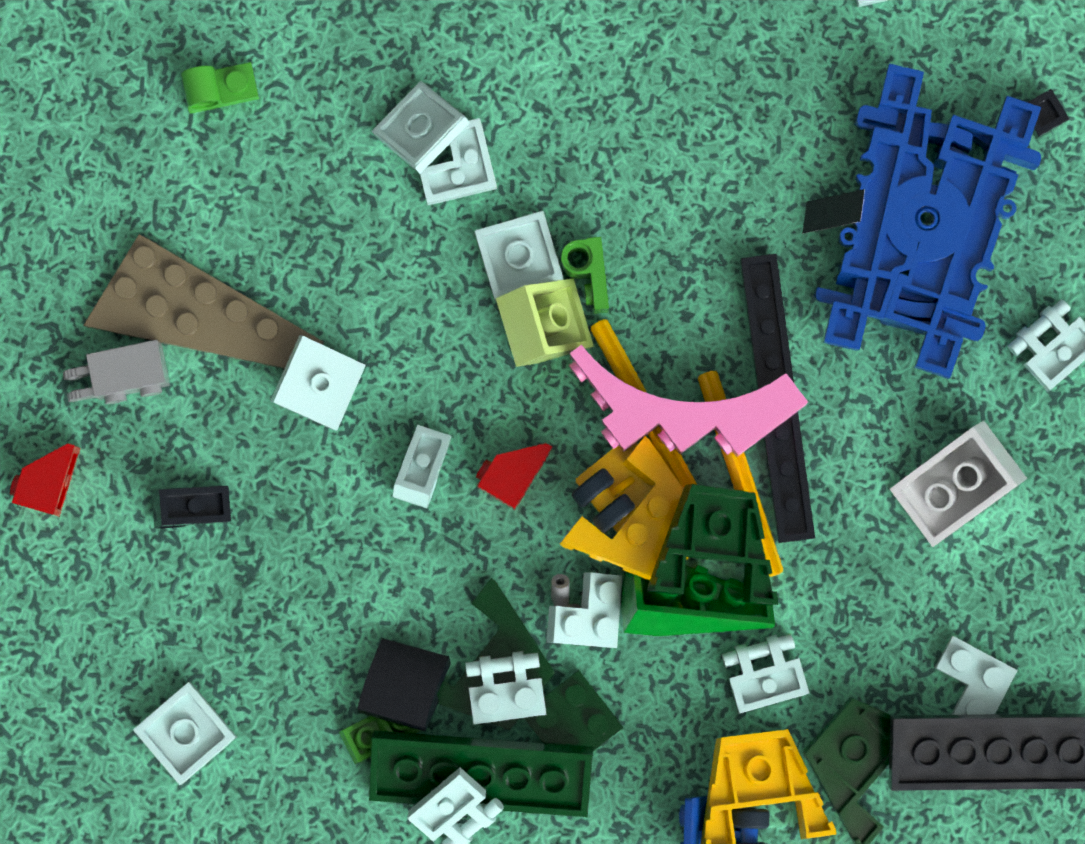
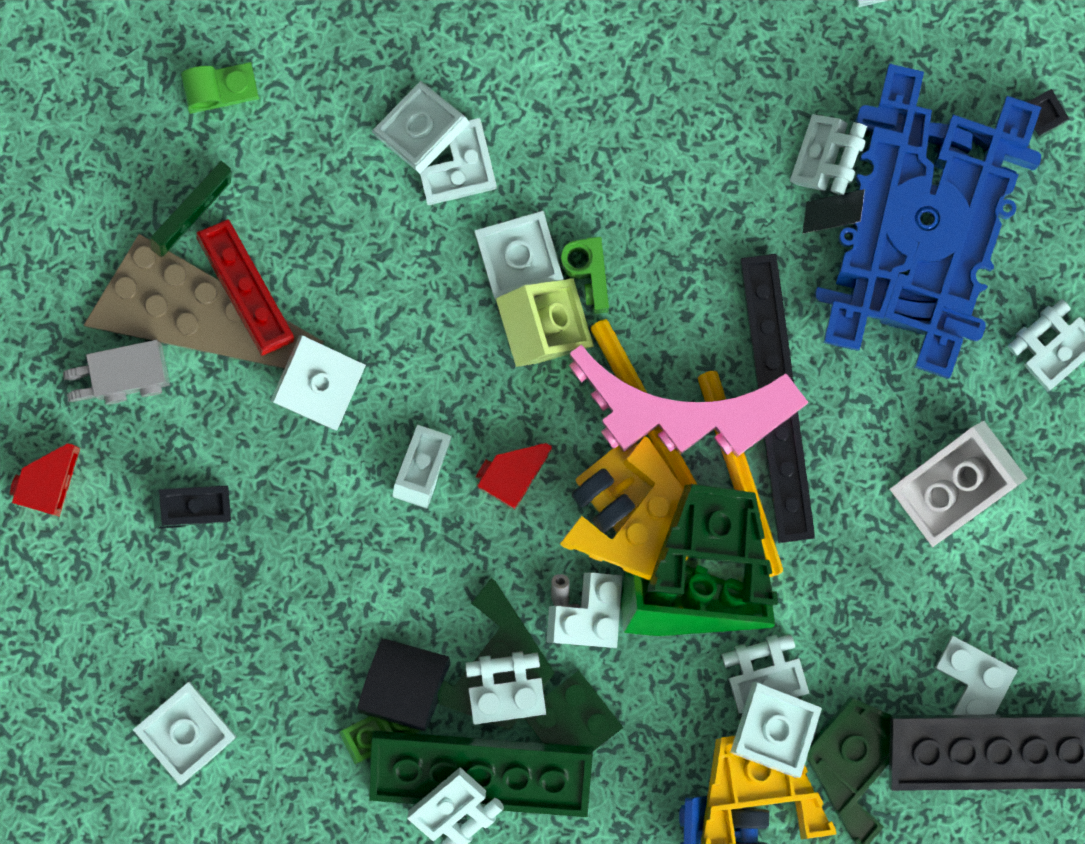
none -> dark green tile [150,161,231,257]
none -> red tile [196,219,295,356]
none -> light aqua plate [730,683,822,778]
none -> light aqua plate [790,114,867,195]

